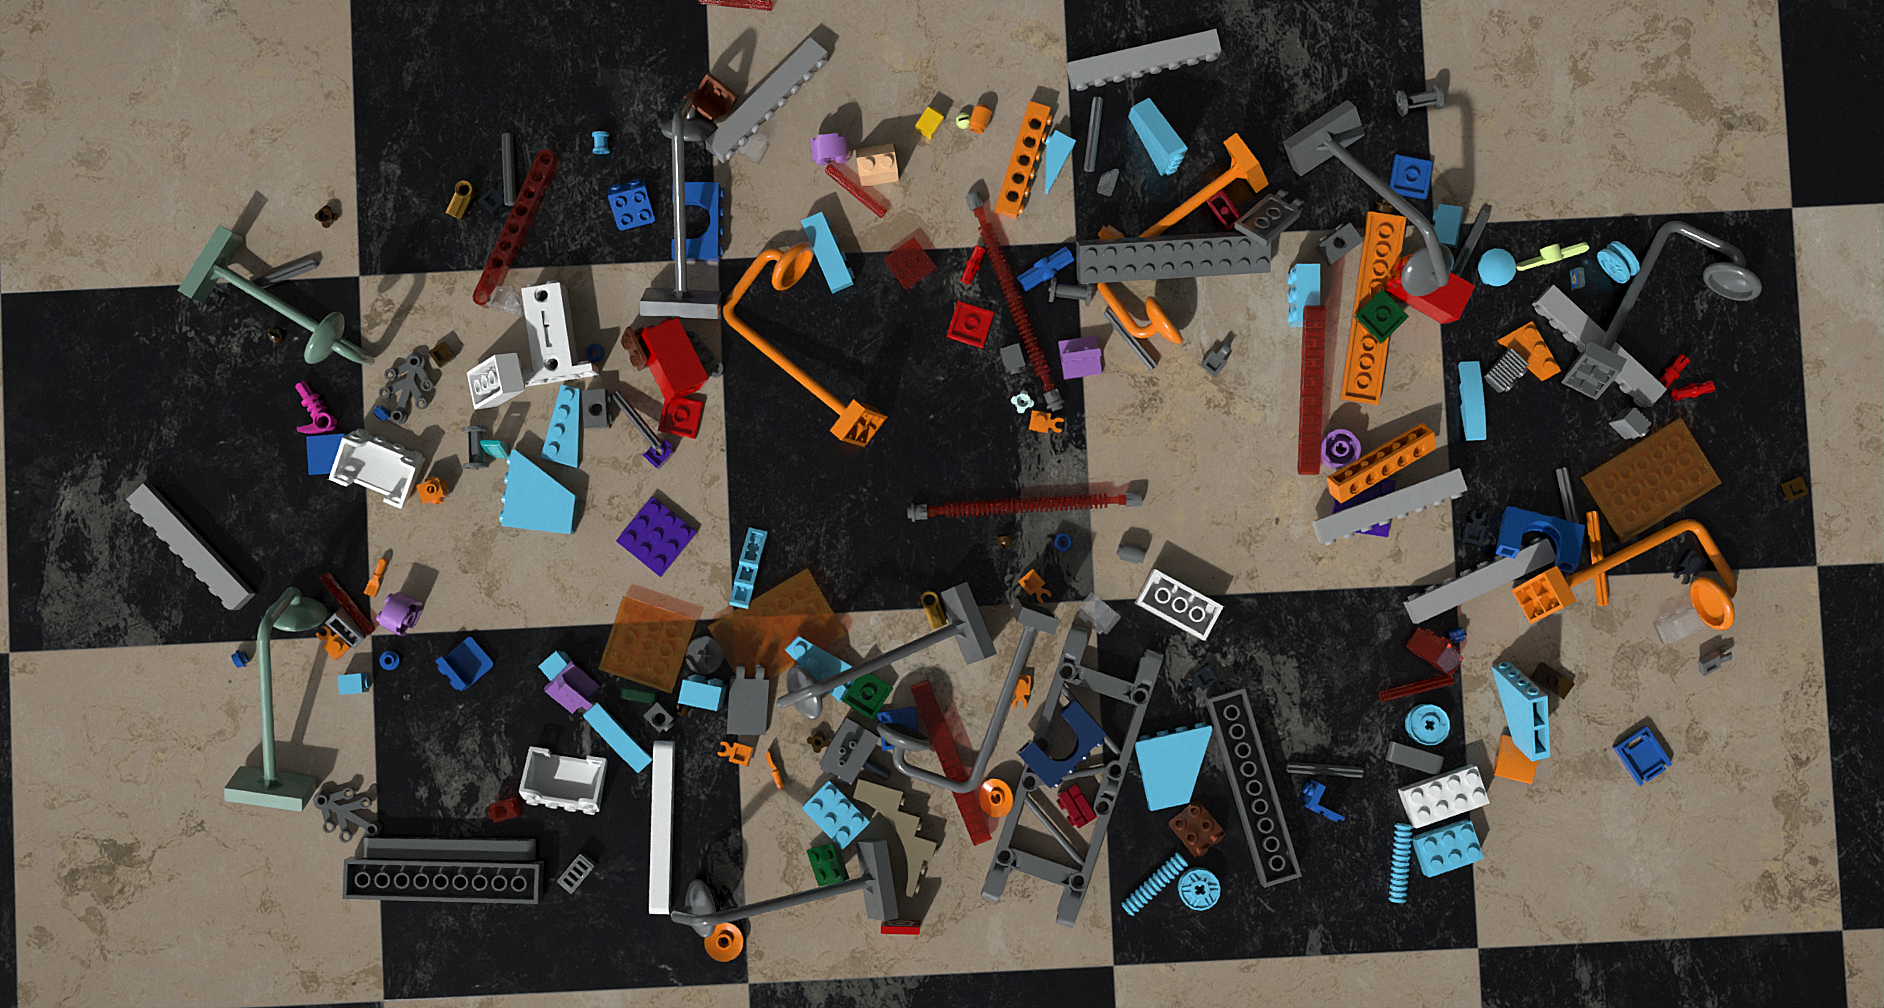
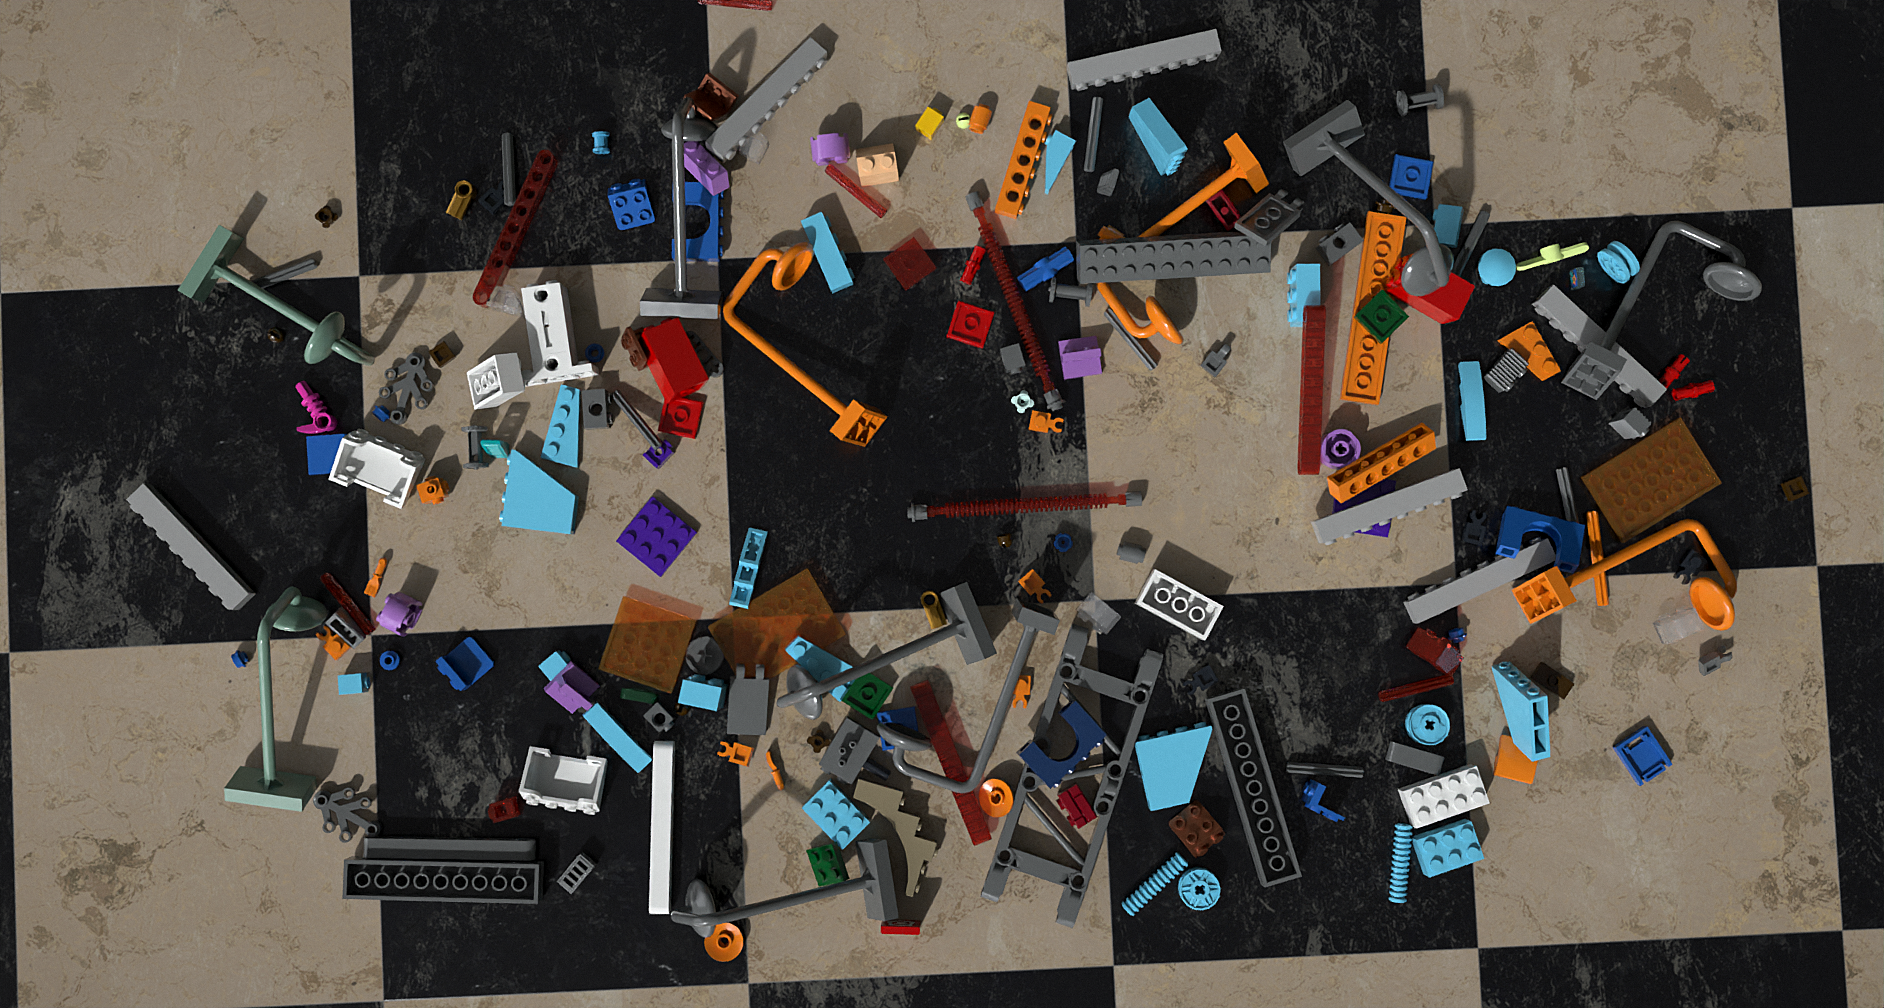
none -> medium lavender brick [684,141,729,196]

